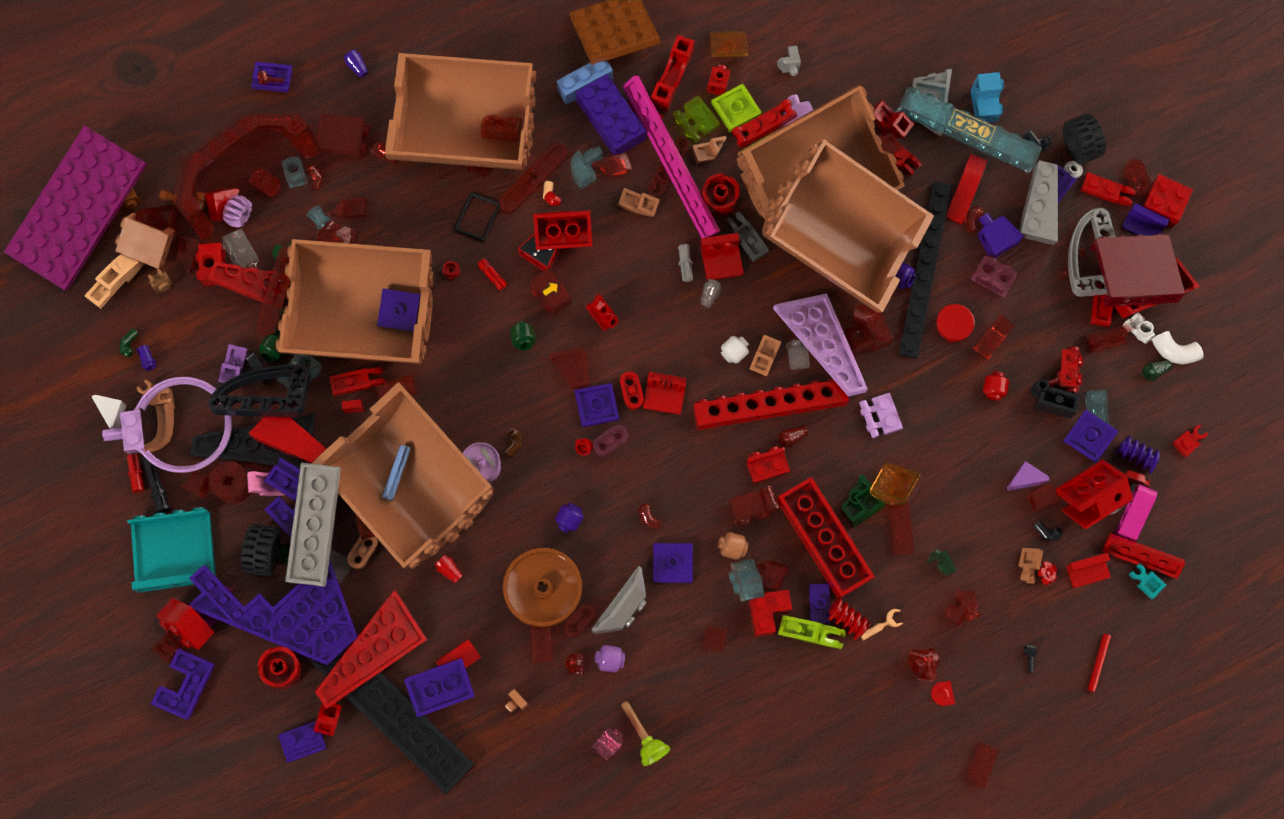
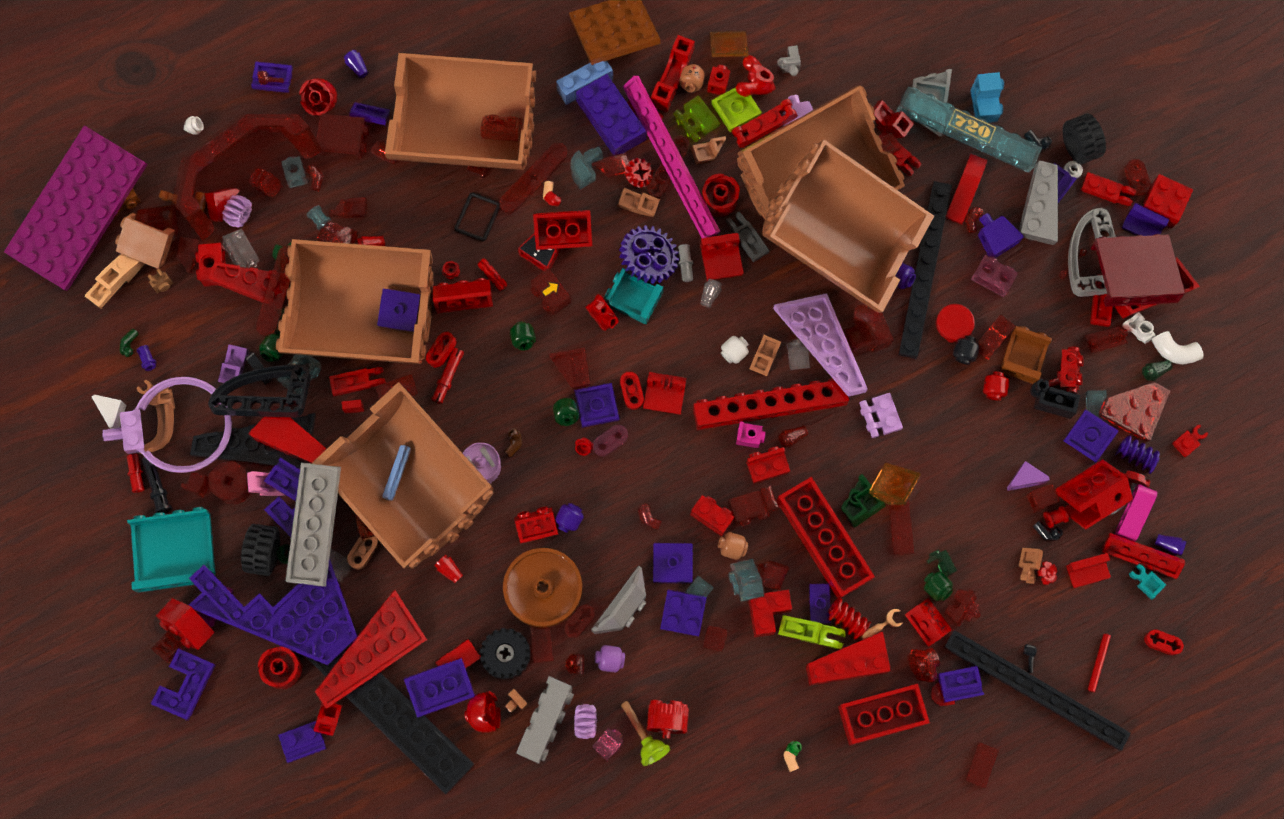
none -> white plate [184,116,204,135]
none -> red cylinder [299,78,337,116]
none -> dark purple plate [349,102,390,125]
none -> red cone [357,236,385,246]
none -> red plate [426,332,457,368]
none -> red pin [431,348,464,404]
none -> red slope [433,278,493,314]
none -> red cylinder [464,691,501,733]
none -> black bush [480,628,531,680]
none -> red bracket [514,506,558,544]
none -> light grey wedge [516,676,574,764]
none -> dark green head [553,398,579,426]
none -> lavender gear [574,704,597,739]
none -> teal panel [604,268,663,325]
none -> dark purple gear [619,225,679,284]
none -> red gear [625,158,654,188]
none -> red piece [647,700,689,739]
none -> dark purple plate [660,589,706,636]
none -> nougat head [679,64,705,92]
none -> clear light blue plate [686,576,714,598]
none -> red brick [690,495,734,537]
none -> red head [736,55,775,97]
none -> dark pink brick [736,421,765,448]
none -> arm [784,741,802,772]
none -> red wedge [806,631,891,686]
none -> red brick [838,684,930,746]
none -> red panel [905,598,952,647]
none -> dark green head [924,572,954,601]
none -> dark purple plate [937,666,984,703]
none -> black plate [944,630,1131,751]
none -> black head [953,336,980,365]
none -> dark orange panel [999,326,1052,384]
none -> red bush [1043,506,1069,529]
none -> clear red plate [1098,382,1170,442]
none -> red beam [1144,629,1184,655]
none -> dark purple cone [1155,534,1186,556]

